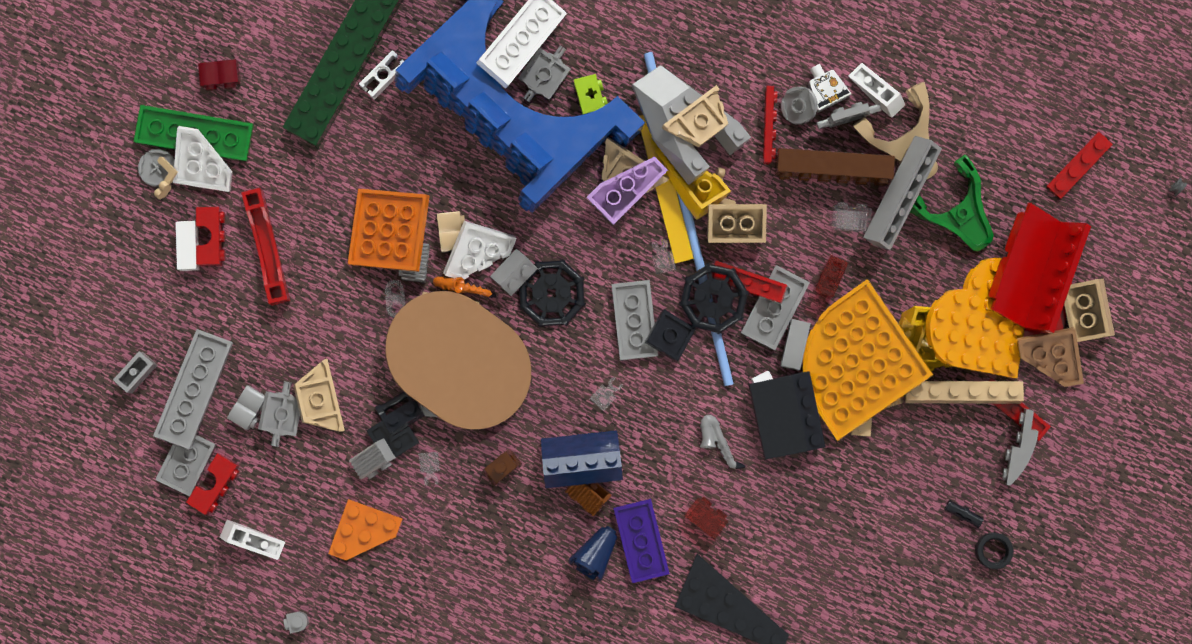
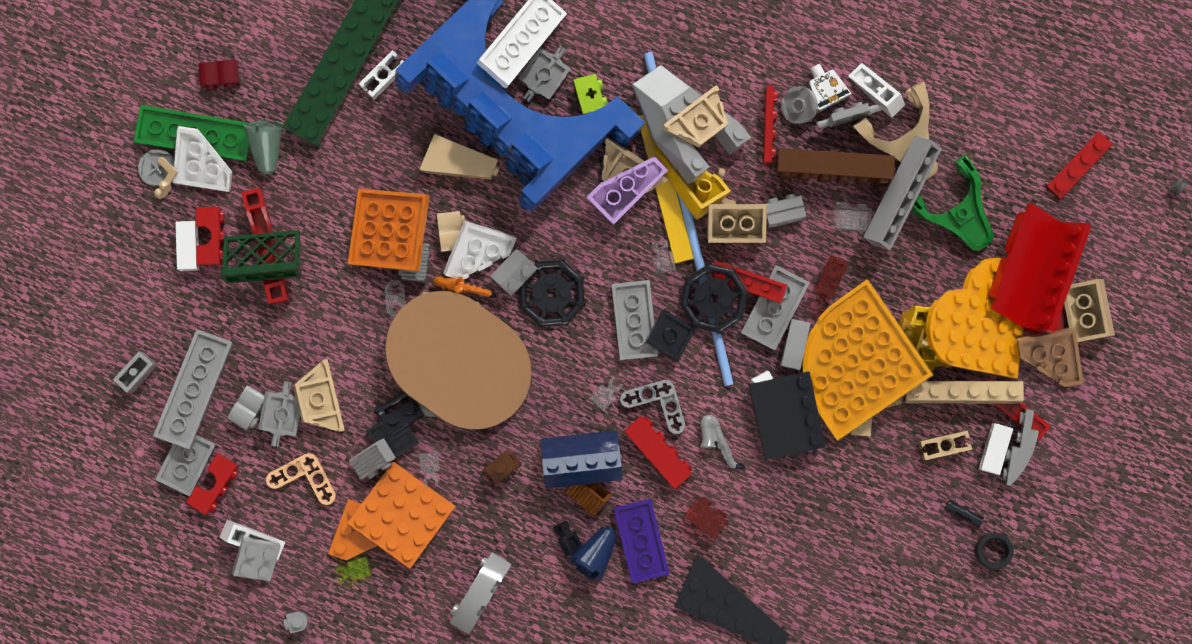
none -> dark green fence [221,230,301,284]
none -> light grey plate [232,537,281,581]
none -> sand green cone [244,121,283,175]
none -> light nougat beam [266,453,336,505]
none -> clear neon green plate [335,557,372,582]
none -> orange plate [347,462,456,569]
none -> tan slope [420,134,500,180]
none -> light grey brick [449,552,512,635]
none -> black plate [553,521,582,557]
none -> light grey beam [620,380,685,434]
none -> red brick [624,416,692,489]
none -> light grey brick [766,193,807,228]
none -> tan piece [918,431,972,460]
none -> white piece [978,423,1013,475]

